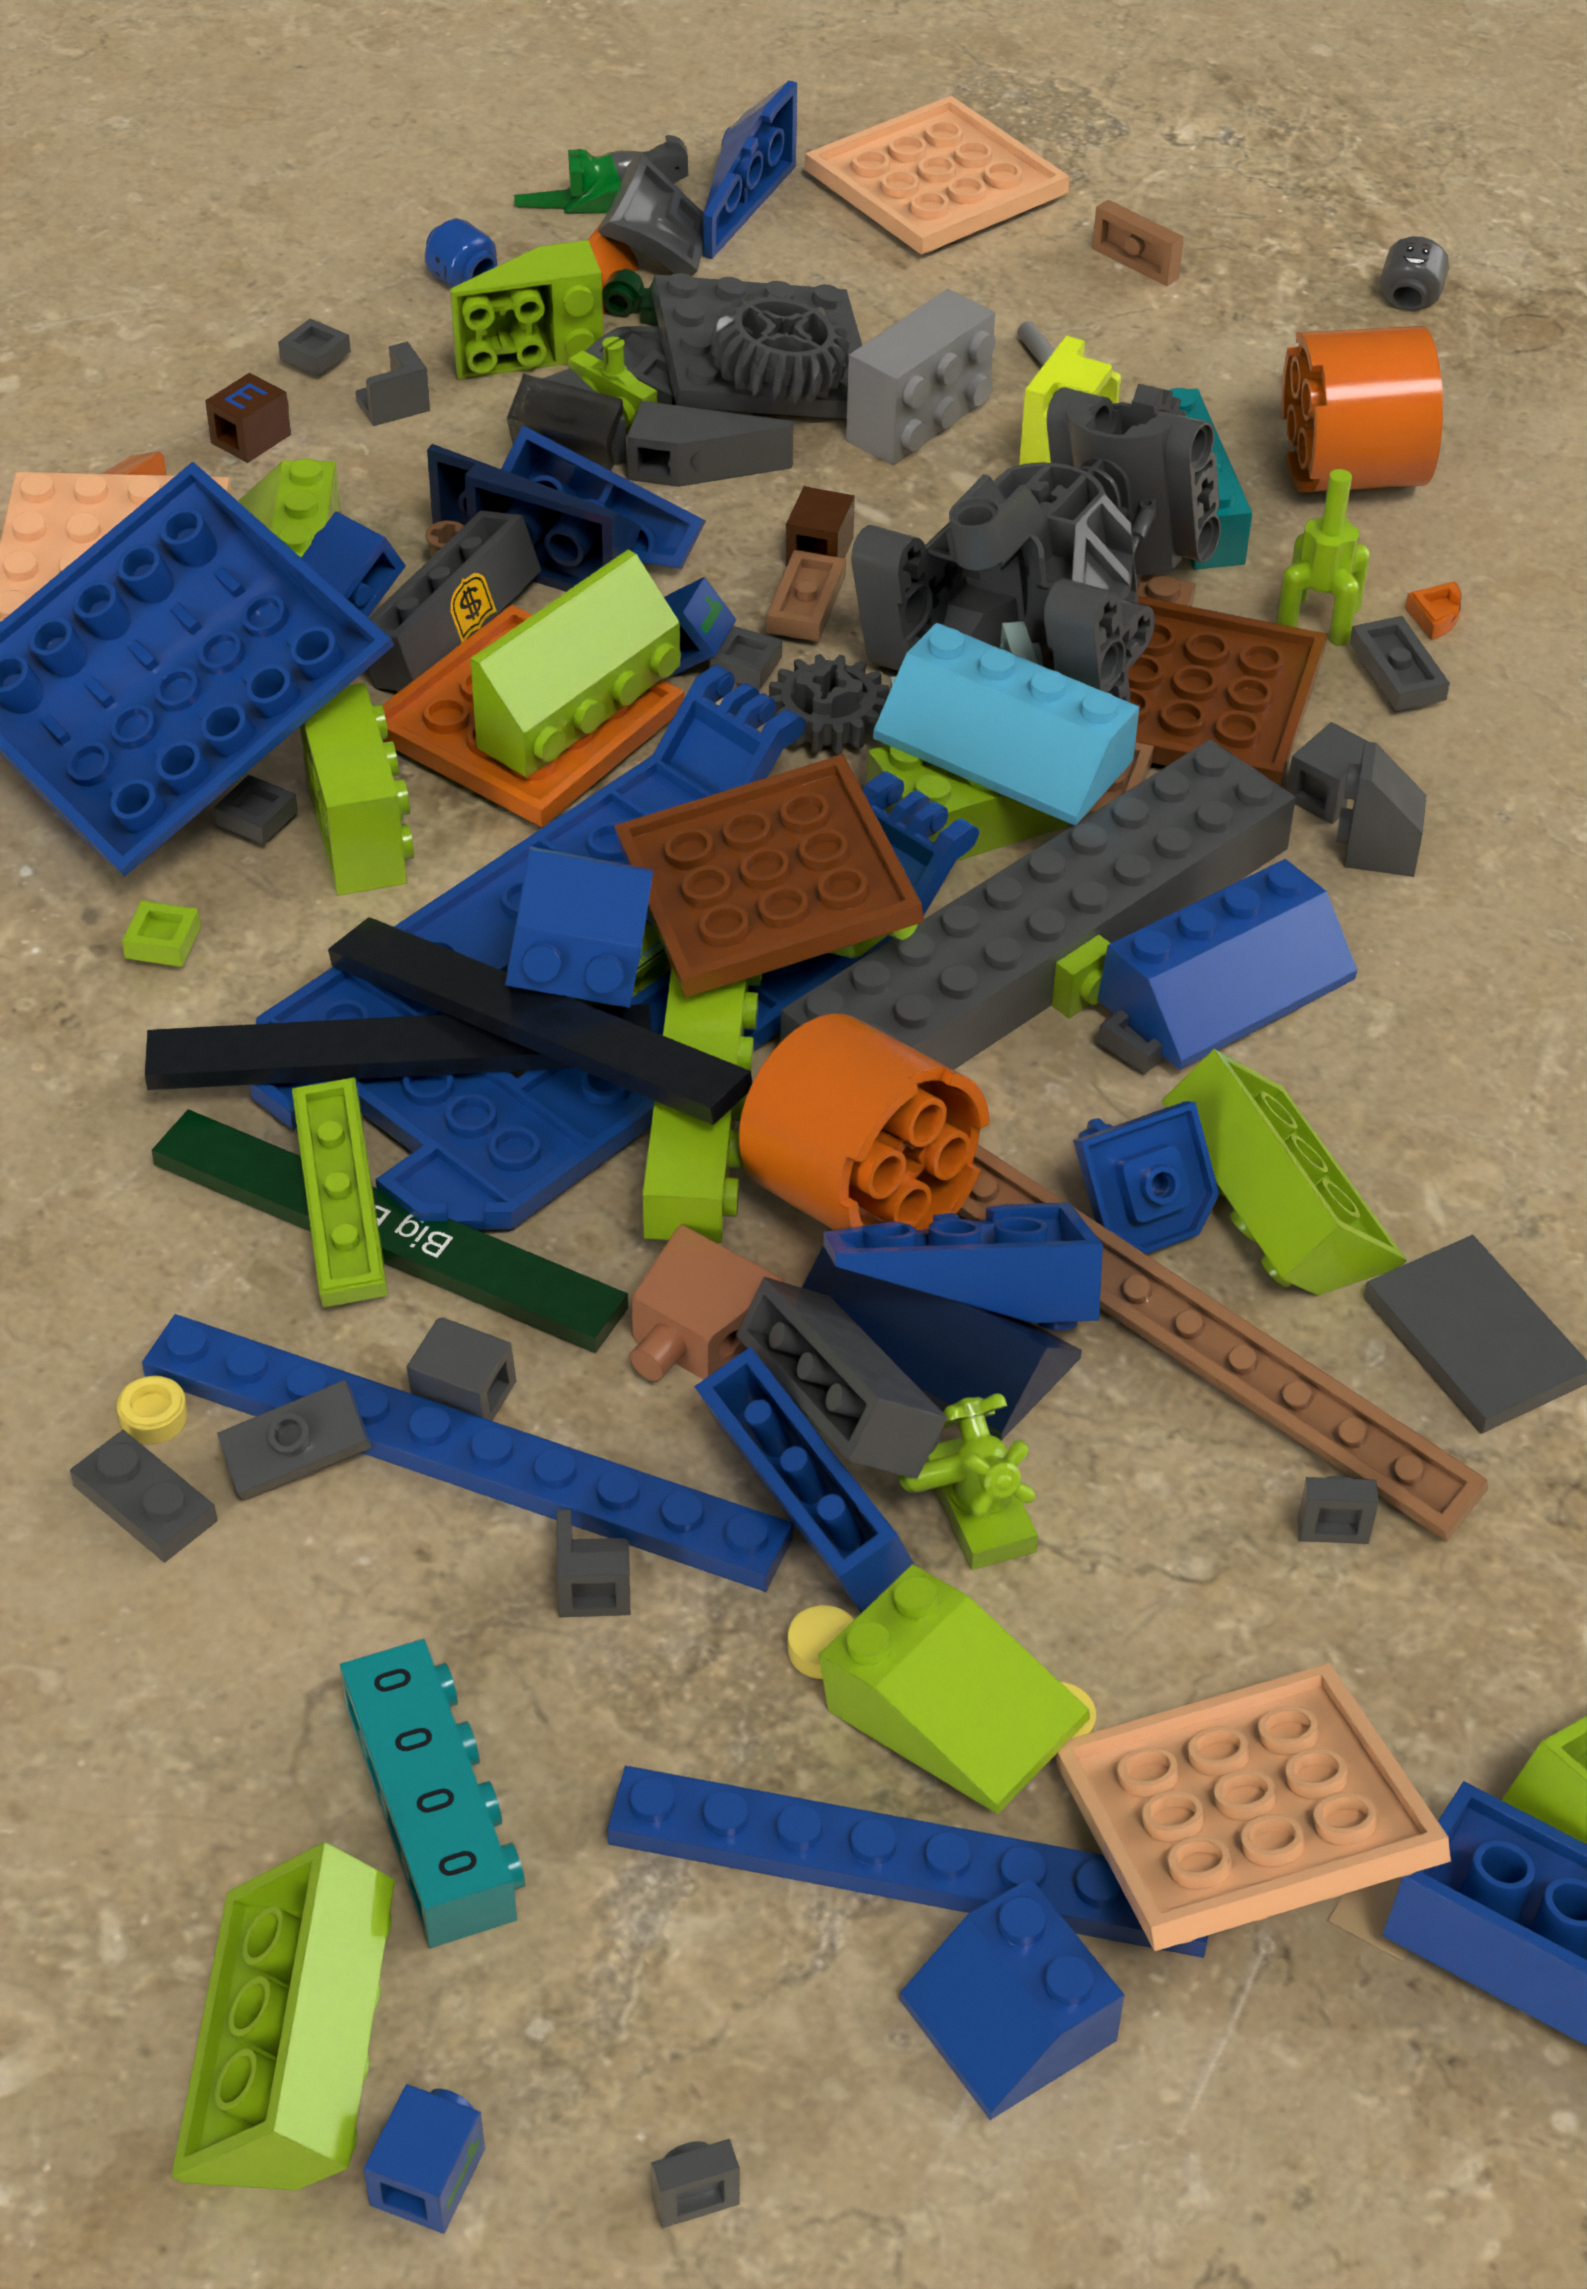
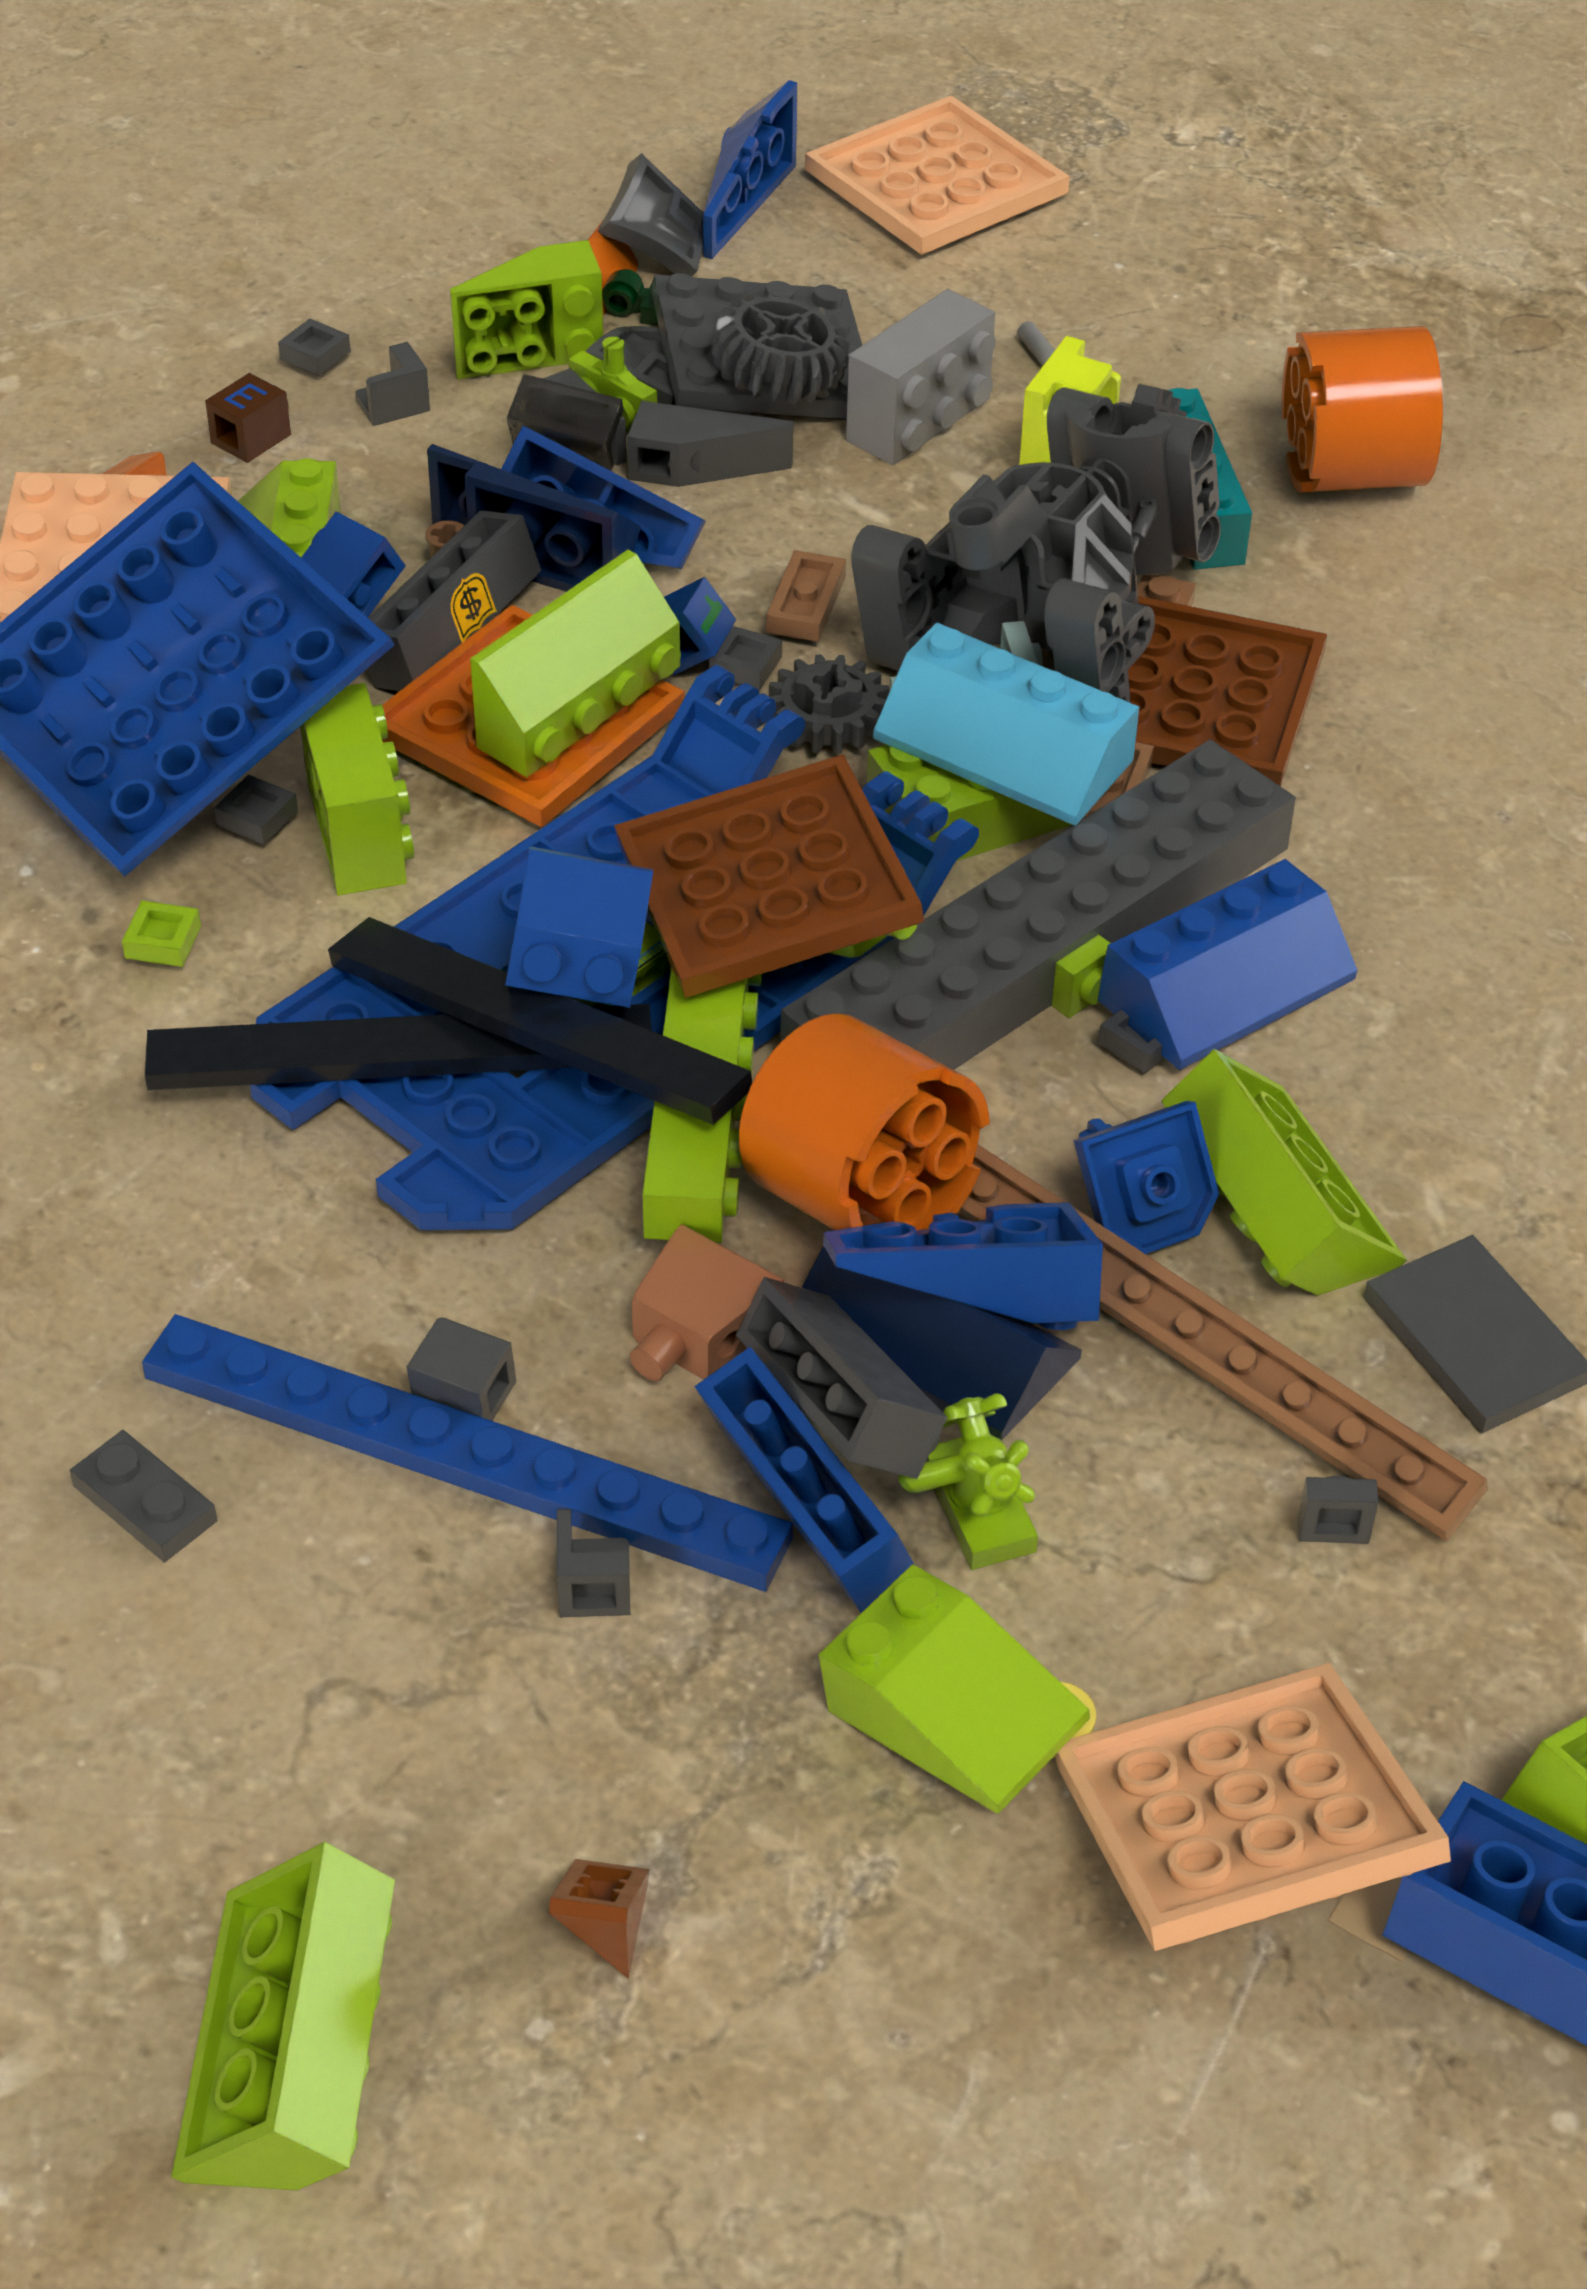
light yellow tile [116,1376,188,1444] -> none
dark green tile [151,1109,629,1353] -> none
dark grey plate [217,1380,372,1501] -> none
lime tile [292,1077,389,1308] -> none
teal brick [339,1638,526,1949] -> none
blue brick [363,2084,485,2234] -> none
blue head [424,218,497,288] -> none
green animal [514,135,689,213] -> none
blue plate [607,1765,1208,1958] -> none
dark grey plate [651,2139,740,2228] -> none
reddish brown brick [786,486,855,567] -> none
light yellow tile [788,1605,854,1679] -> none
blue slope [899,1877,1125,2120] -> none
medium nougat plate [1092,200,1184,286] -> none
lime plant [1276,469,1370,646] -> none
dark grey panel [1287,722,1369,824] -> none
dark grey slope [1336,741,1427,877] -> none
dark grey plate [1350,616,1450,711] -> none
dark grey head [1380,236,1449,311] -> none
orange tile [1405,581,1462,640] -> none
none -> dark orange slope [549,1859,650,1979]

